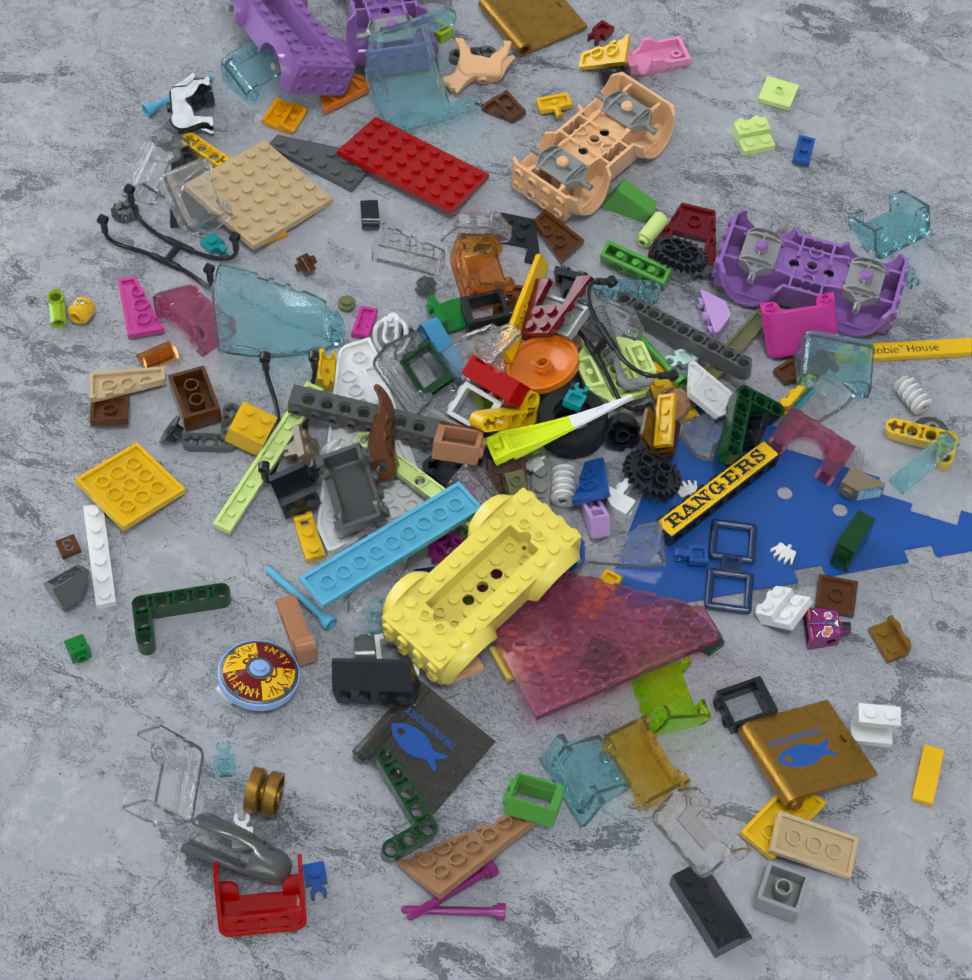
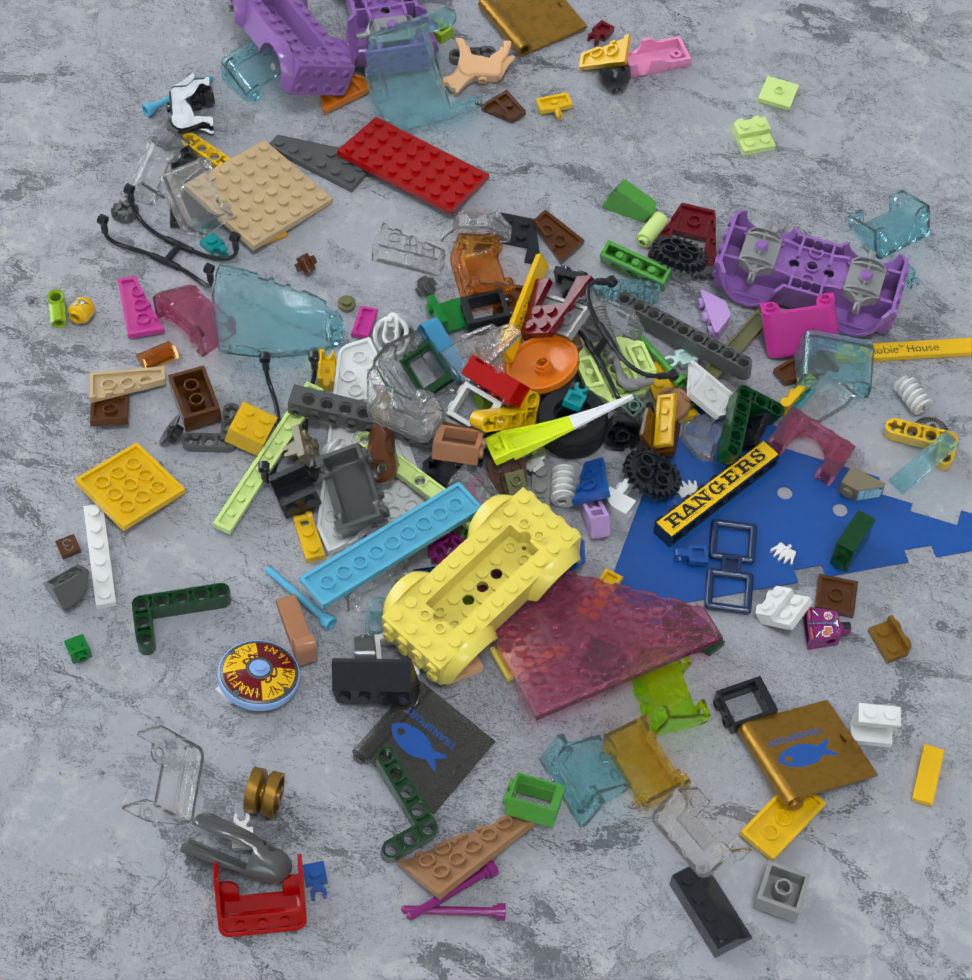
clear light blue plate [213,741,236,778] -> none
light orange slope [261,97,308,134] -> none
black beam [360,200,380,230] -> none
light nougat piece [511,72,675,222] -> none
clear wedge [585,521,666,568] -> none
tan plate [768,810,859,879] -> none
blue plate [792,135,816,167] -> none
none -> clear windscreen [367,364,447,443]
none -> sand green slope [620,392,646,429]

